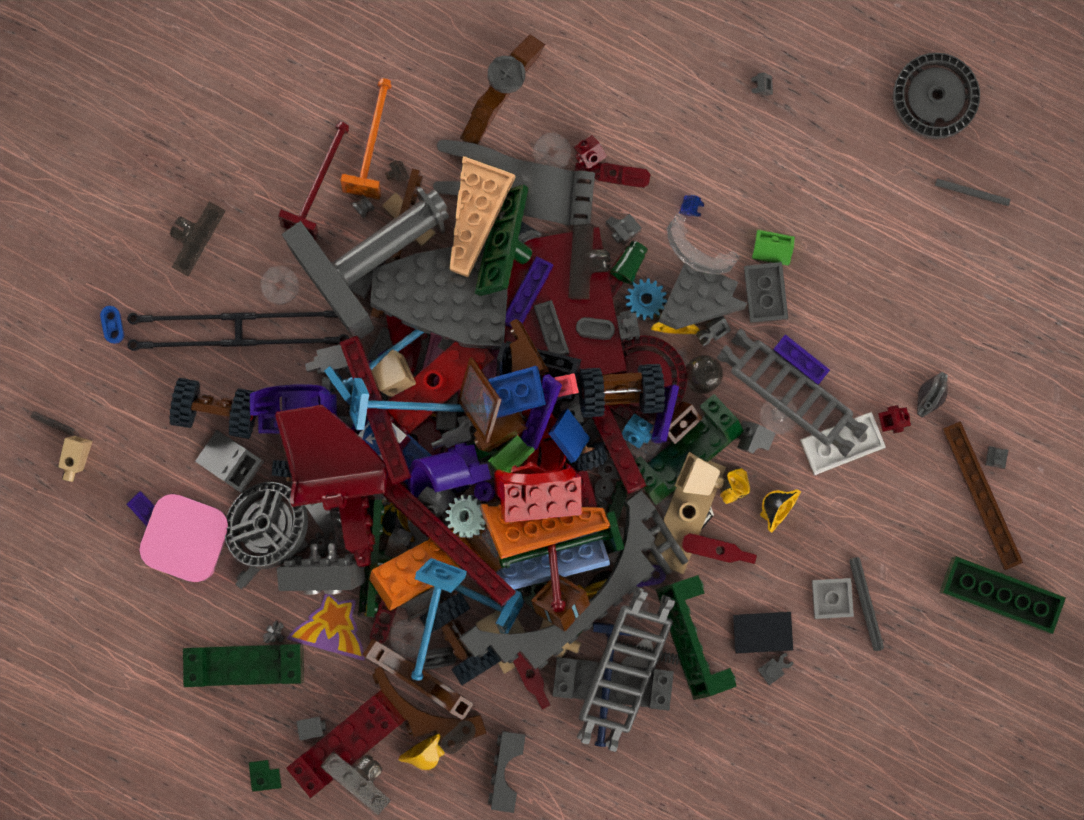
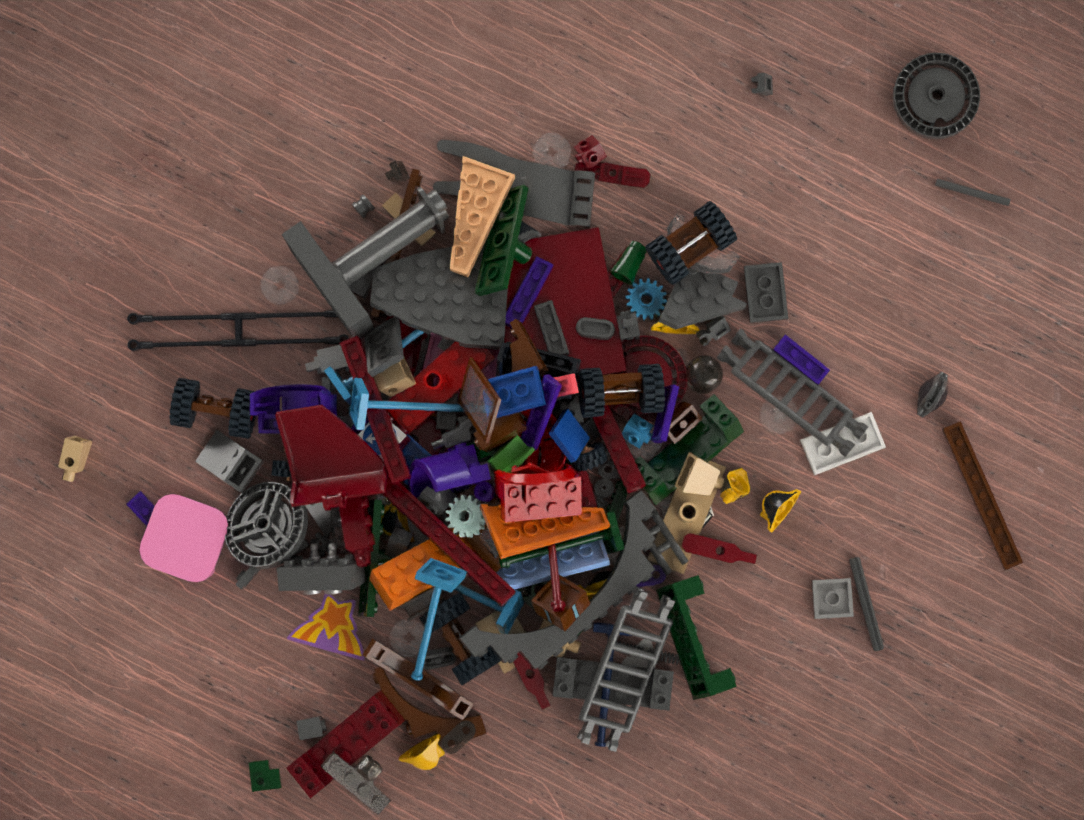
dark grey piece [27,411,79,436] -> none
blue plate [100,306,124,344] -> none
clear smoke plate [170,201,226,277] -> none
dark green plate [183,644,304,687] -> none
dark grey plant [263,620,285,643] -> none
dark red tile [278,122,349,241] -> none
orange tile [340,78,392,200] -> none
dark red beam [370,600,398,644] -> none
reddish brown arch [460,34,546,145] -> none
dark grey tile [487,55,526,93] -> none
dark grey arch [488,731,526,813] -> none
clear smoke plate [568,224,611,300] -> none
dark grey brick [605,214,642,246] -> none
clear blue tile [679,195,704,217] -> none
black tile [733,612,793,654] -> none
dark grey brick [737,421,776,454] -> none
bright green panel [752,230,795,265] -> none
dark grey plate [757,653,794,685] -> none
dark red brick [878,405,911,434] -> none
dark green brick [939,556,1066,634] -> none
dark grey tile [985,446,1008,469] -> none
none -> dark grey plate [364,316,404,377]
none -> black plate [645,201,737,285]

